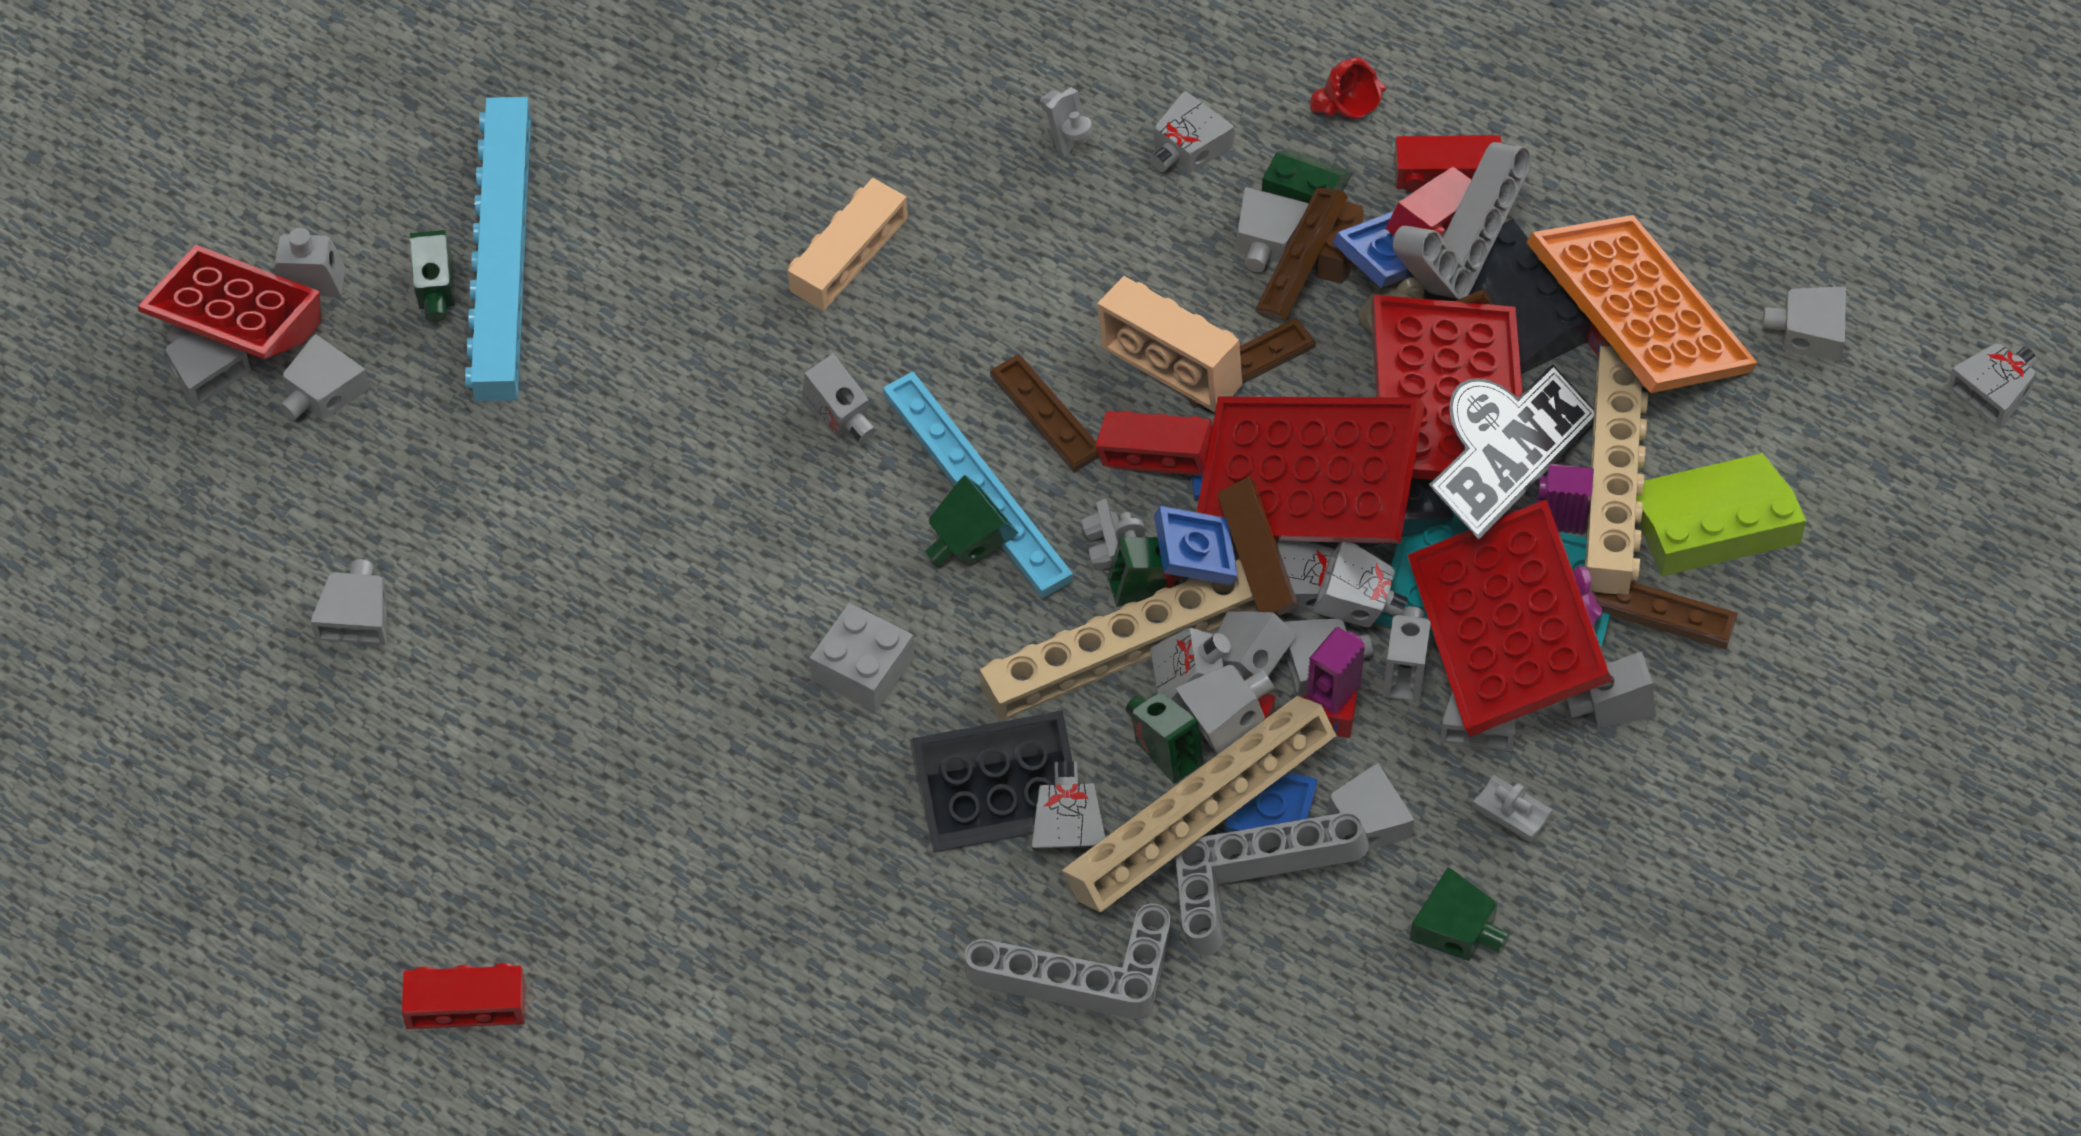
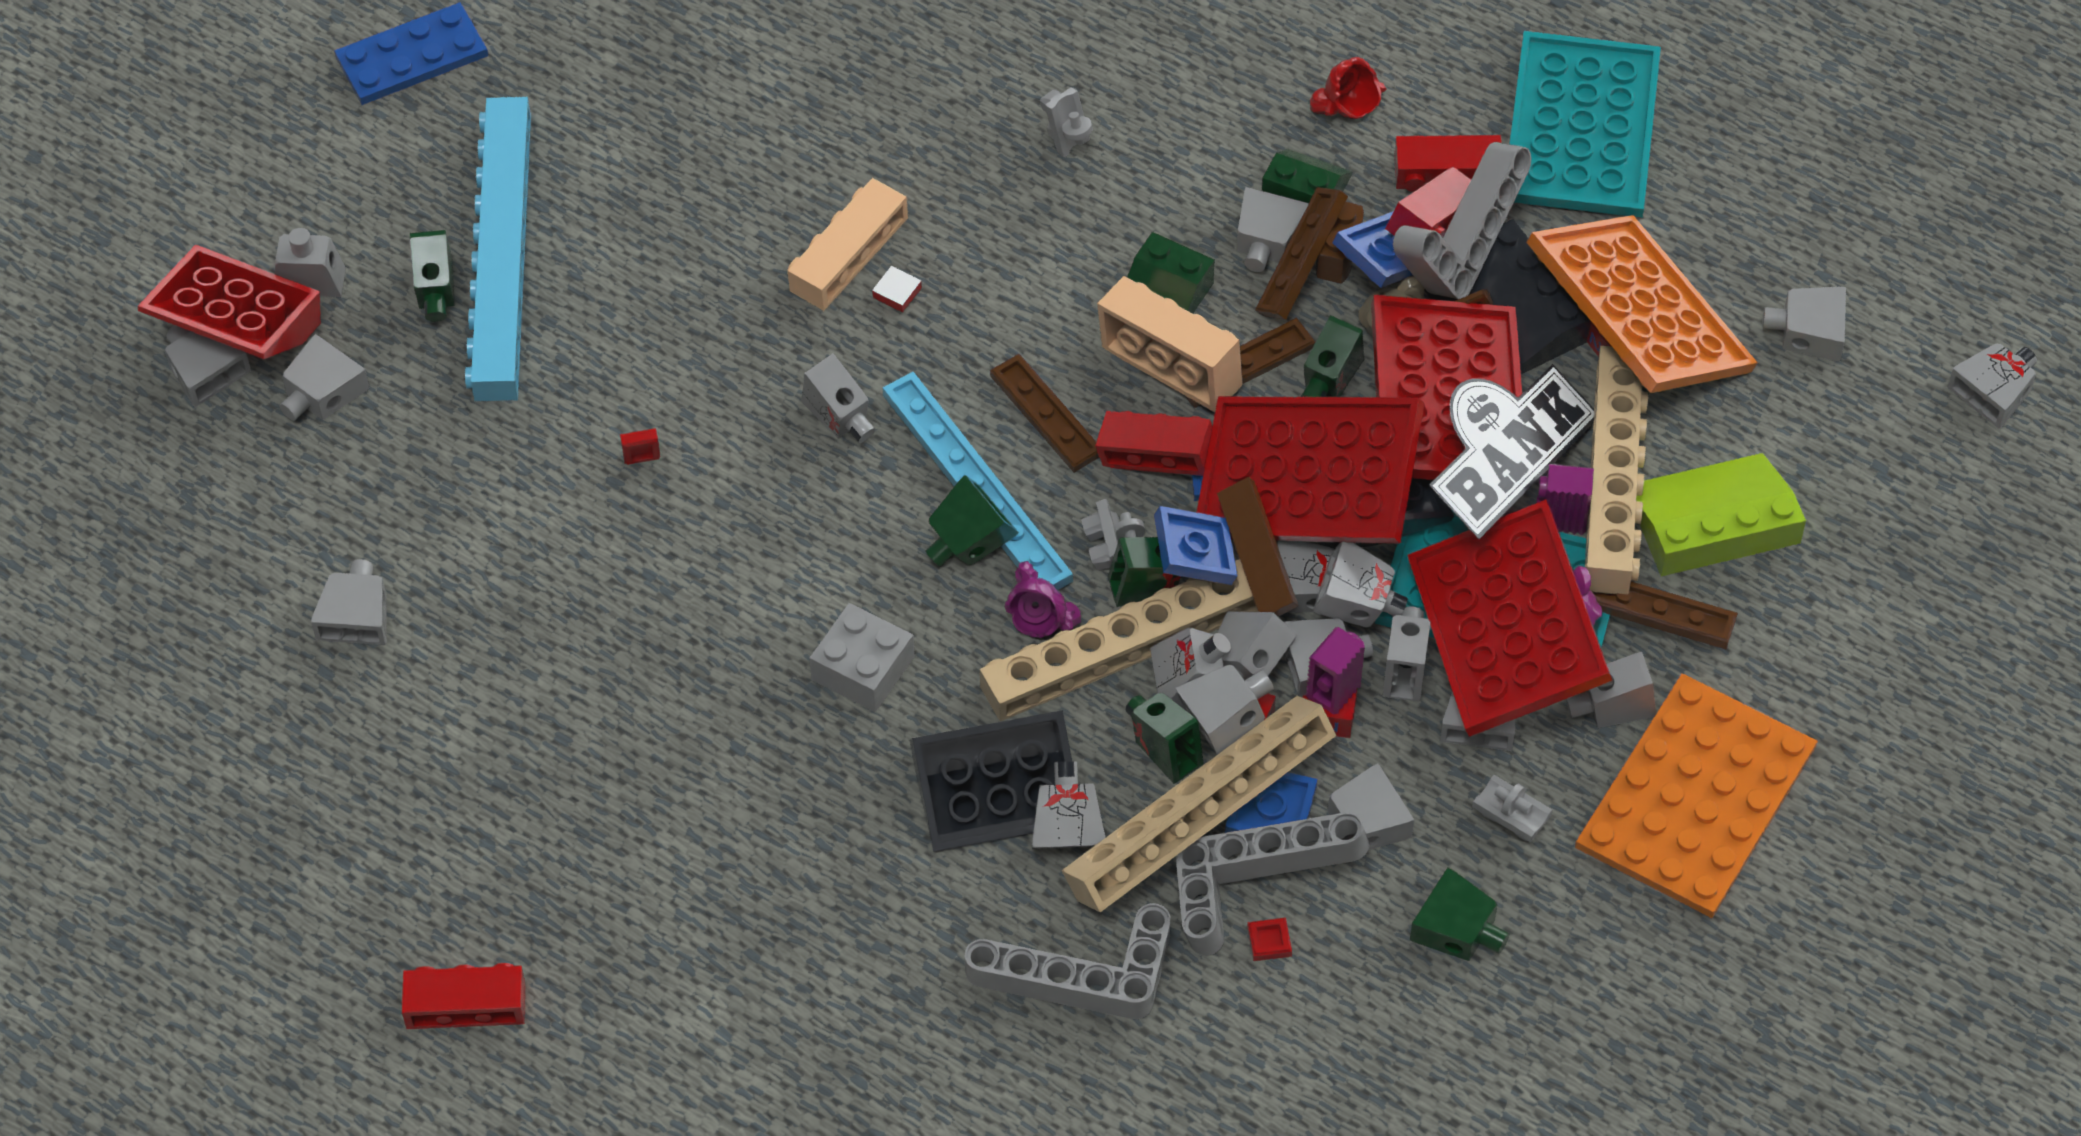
light grey torso [1150,91,1234,173] -> none
none -> blue plate [334,2,488,105]
none -> red tile [620,428,661,465]
none -> white tile [872,266,922,312]
none -> magenta hair [1004,561,1081,638]
none -> dark green slope [1127,232,1215,314]
none -> red tile [1247,917,1292,961]
none -> dark green torso [1301,315,1364,397]
none -> teal plate [1509,31,1661,218]
none -> orange plate [1575,673,1818,918]

